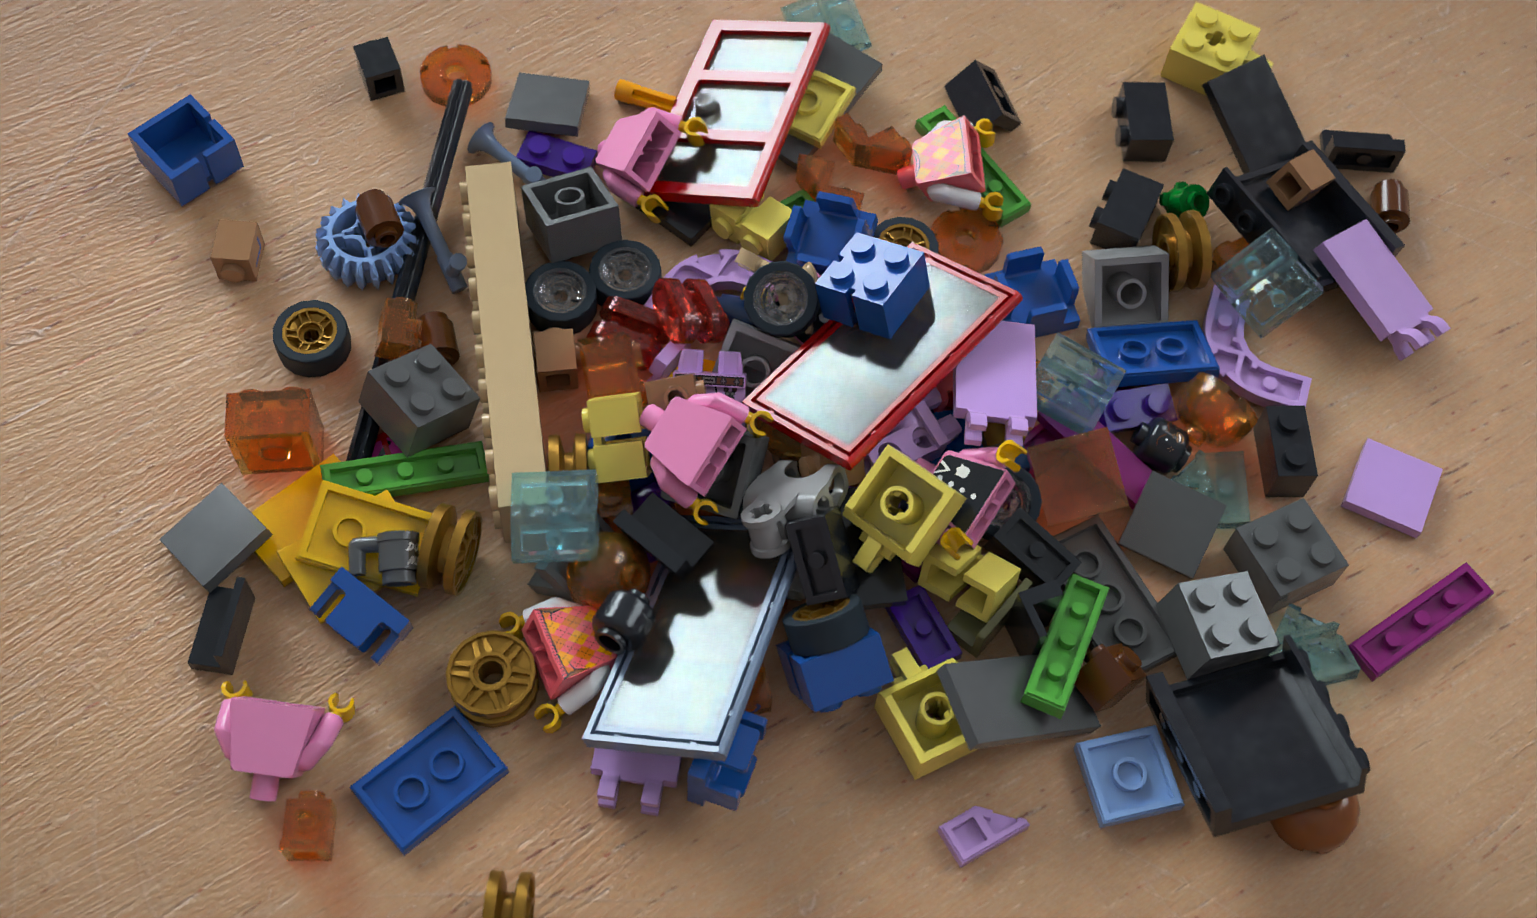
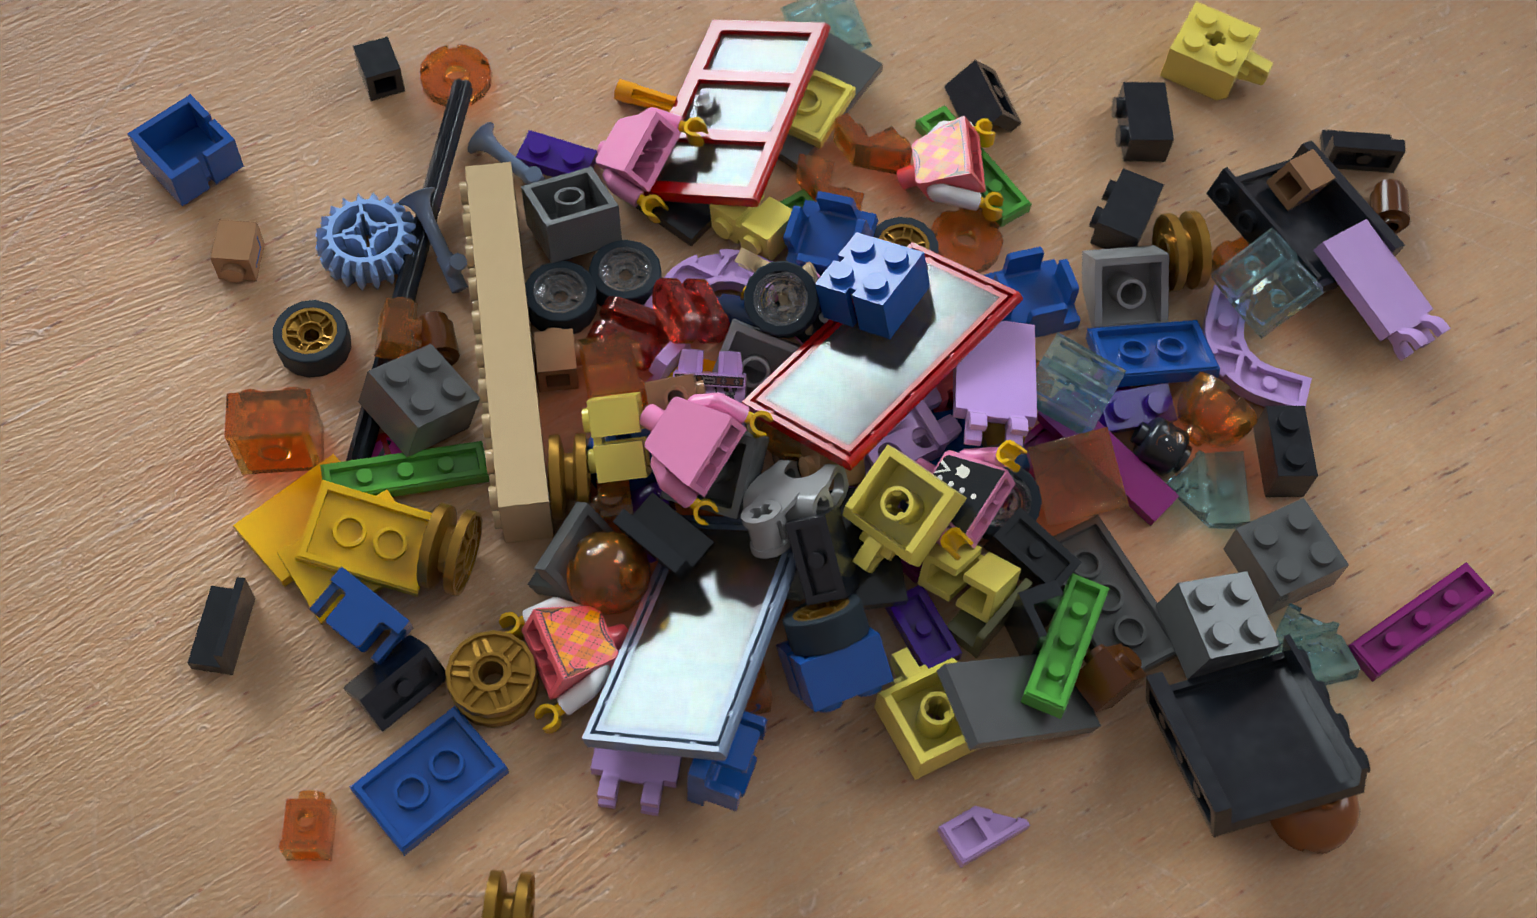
dark grey tile [159,483,273,593] -> none
bright pink torso [214,680,355,801] -> none
dark grey piece [348,531,420,587] -> none
reddish brown brick [355,189,404,248] -> none
dark grey tile [505,72,590,136] -> none
clear light blue slope [510,469,599,563] -> none
black head [592,589,656,654] -> none
light blue tile [1073,725,1184,828] -> none
dark grey tile [1118,471,1227,579] -> none
green brick [1159,182,1210,219] -> none
black tile [1202,54,1306,174] -> none
lavender tile [1341,438,1443,538] -> none
none -> black panel [344,635,446,732]

